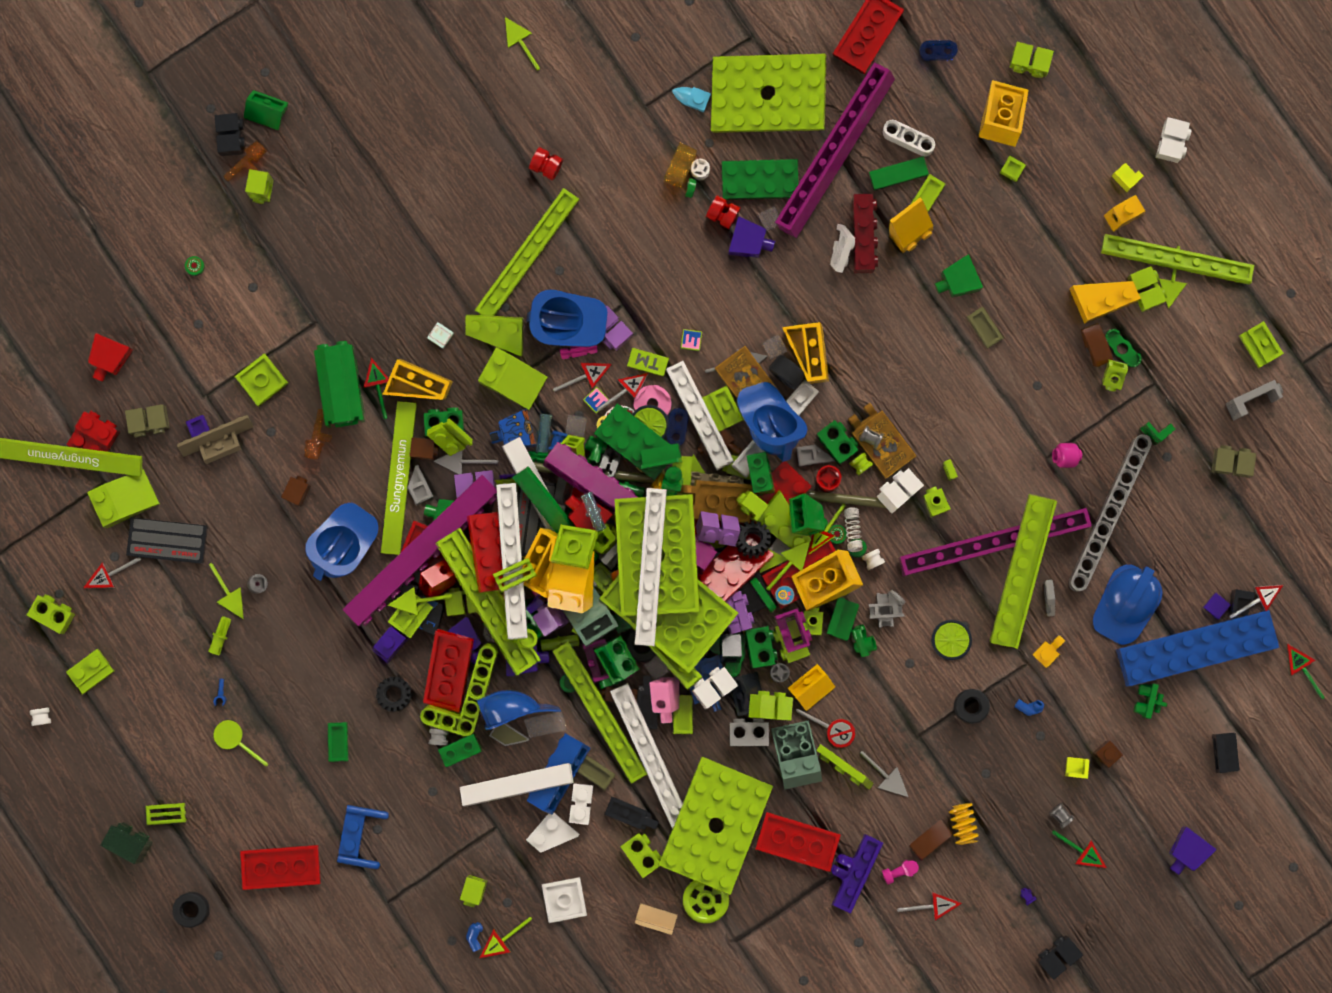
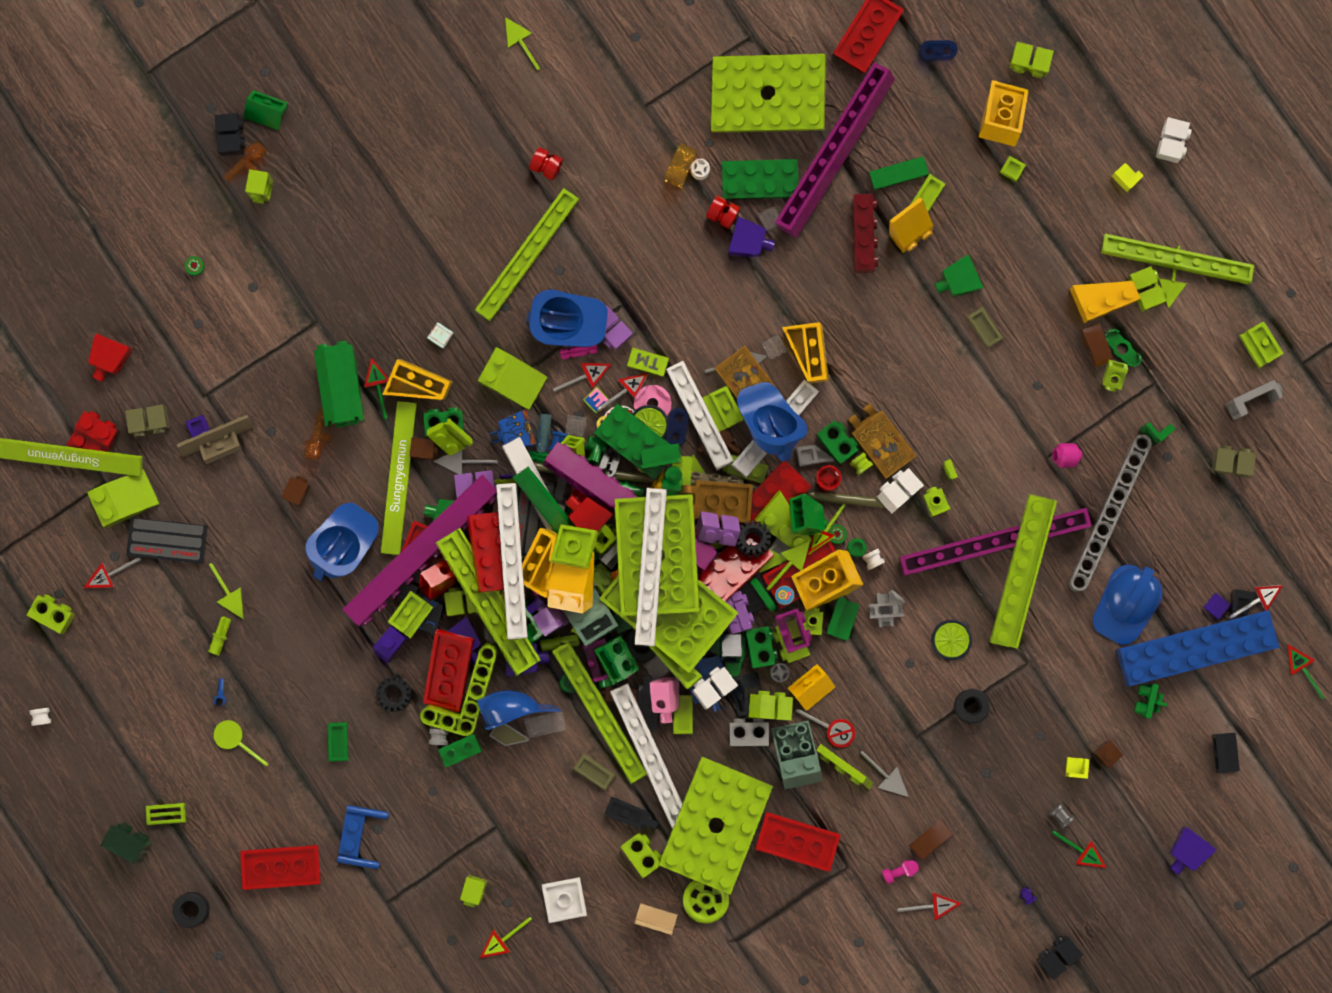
lime plate [66,649,115,694] -> none
lime tile [234,353,289,407] -> none
flat silver tile [247,574,268,594] -> none
lime piece [388,587,453,615] -> none
light grey tile [408,465,434,505] -> none
white tile [460,763,574,807] -> none
lime wing [465,315,523,356] -> none
blue arm [466,922,483,952] -> none
lime tile [493,558,537,593] -> none
lime tile [517,629,538,649] -> none
white wing [526,813,580,853] -> none
blue brick [527,733,591,815] -> none
white piece [569,783,594,825] -> none
clear light blue pin [581,492,606,532] -> none
medium azure plate [672,87,711,112] -> none
tile [681,329,702,351] -> none
green tile [685,178,696,198] -> none
lime brick [736,491,769,521] -> none
green brick [746,452,775,496] -> none
black tyre [769,355,805,390] -> none
white wing [830,224,855,273] -> none
dark purple plate [832,834,883,913] -> none
white piece [844,508,863,552] -> none
green plate [851,624,877,657] -> none
flat silver bush [859,425,884,449] -> none
white beam [882,120,935,157] -> none
yellow piece [949,803,979,845] -> none
blue arm [1014,699,1044,716] -> none
yellow plate [1032,635,1065,668] -> none
light grey tile [1043,580,1055,617] -> none
yellow torso [1104,195,1145,232] -> none

